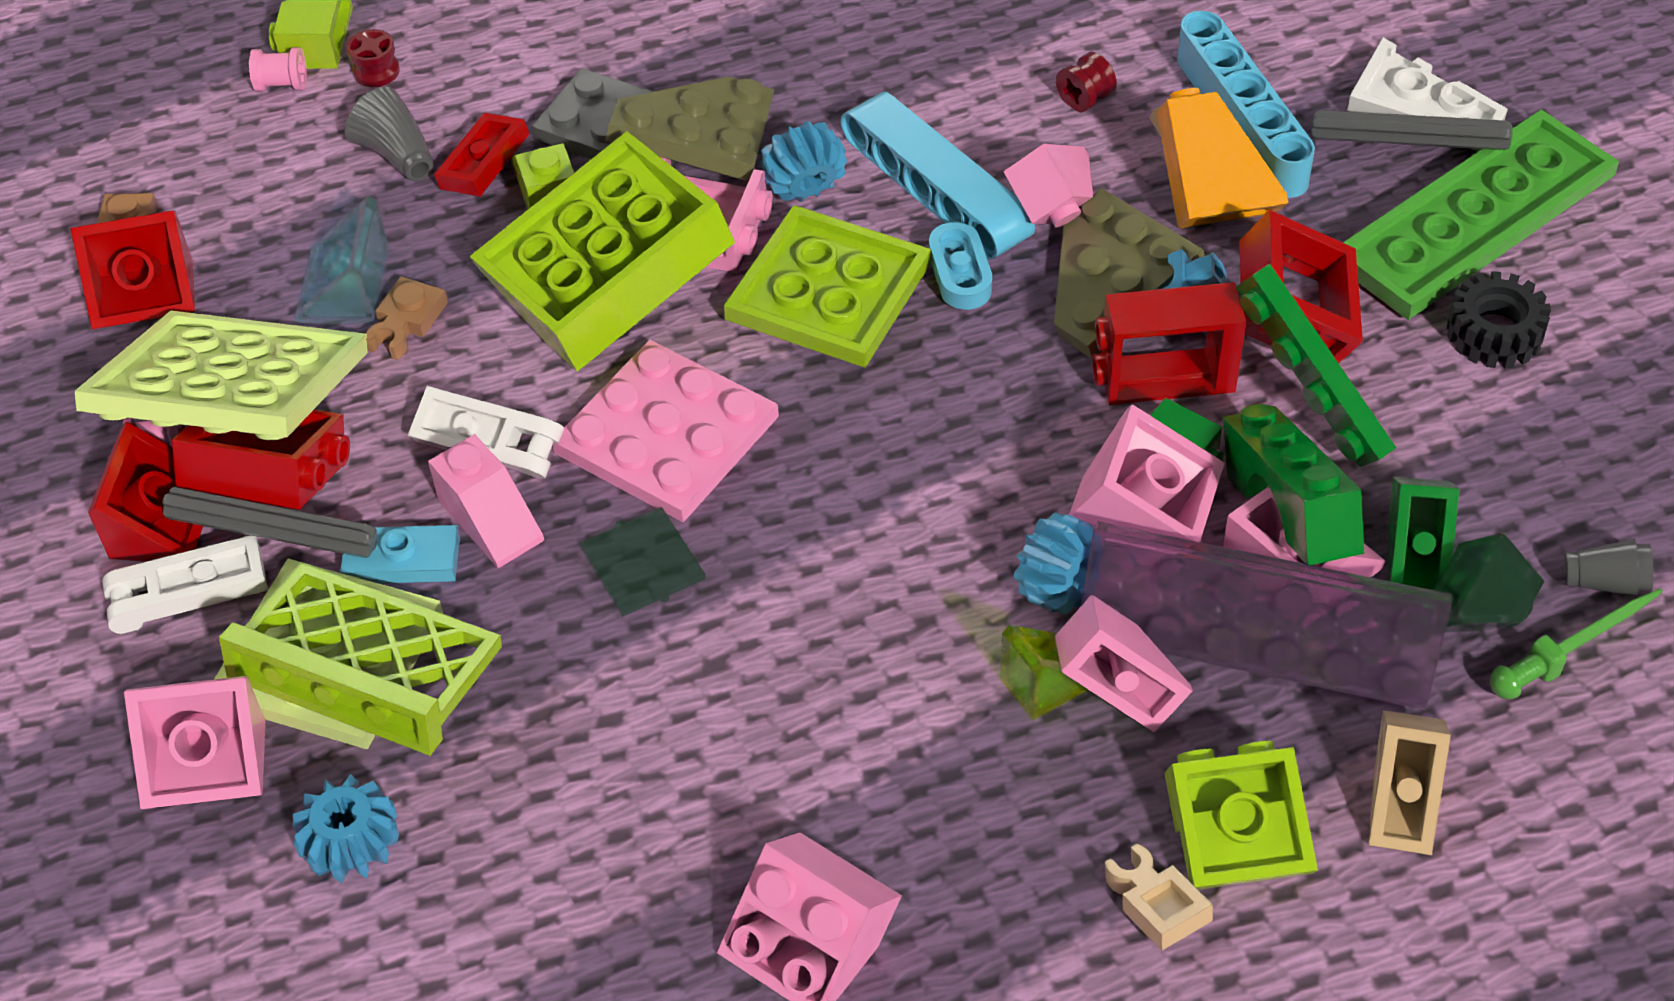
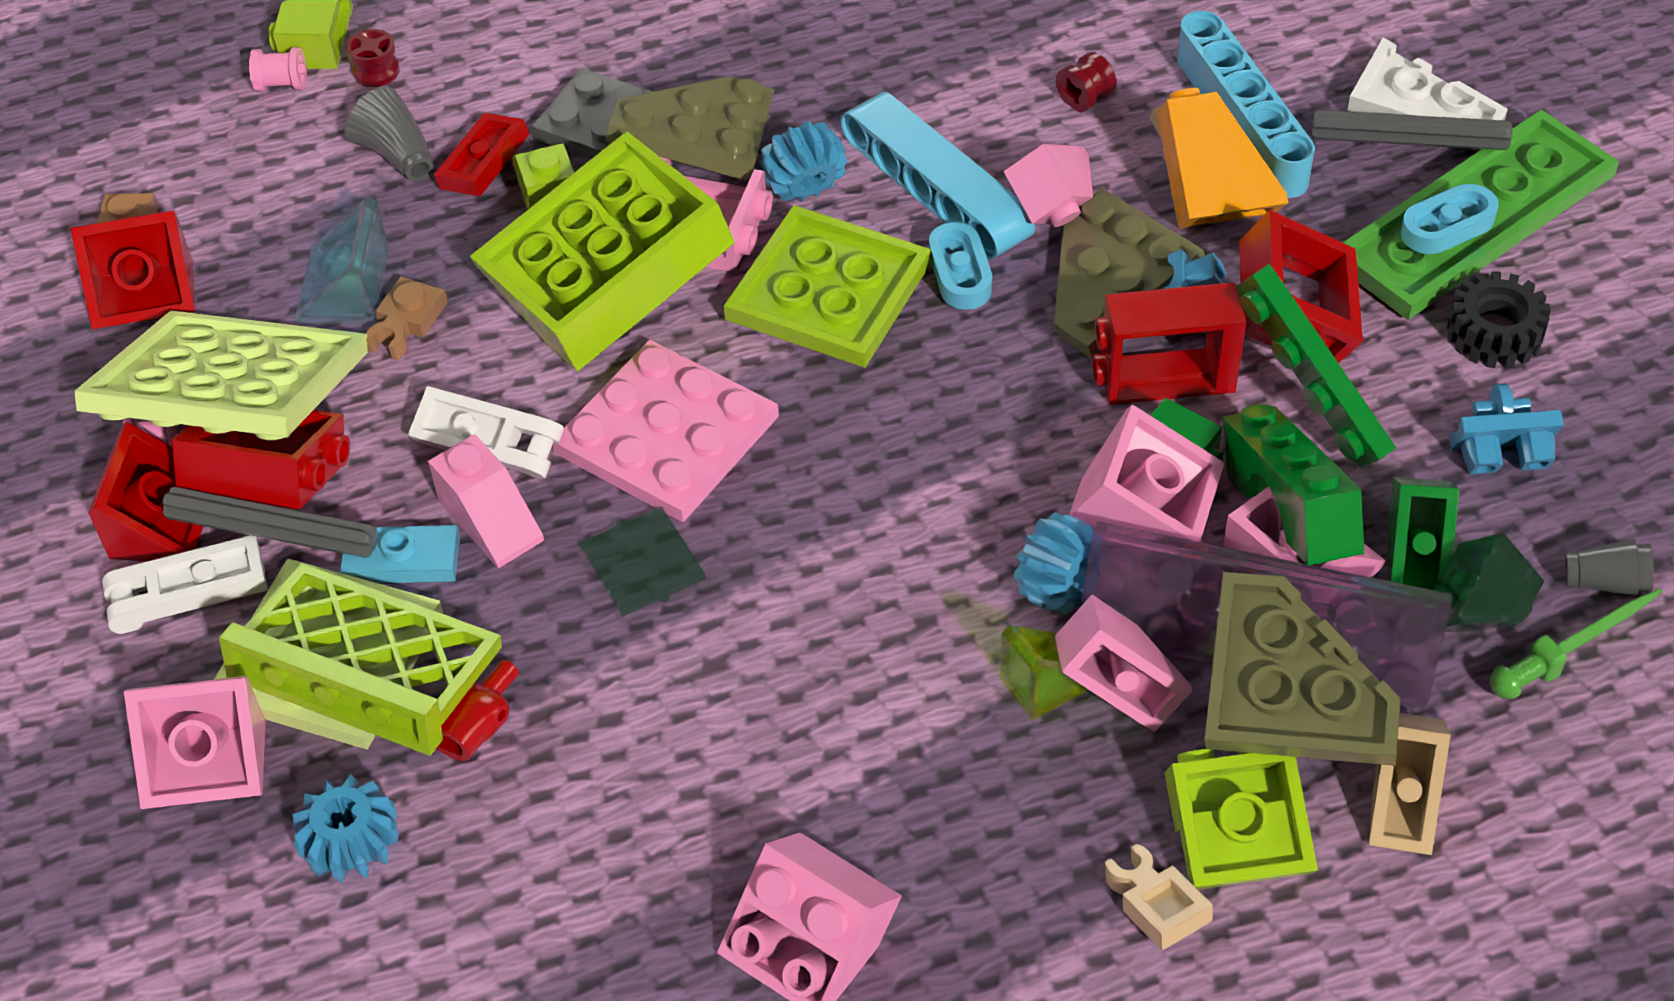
none -> red piece [436,659,519,762]
none -> olive plate [1204,572,1401,766]
none -> medium azure plate [1400,184,1499,254]
none -> dark azure hips [1449,383,1564,475]

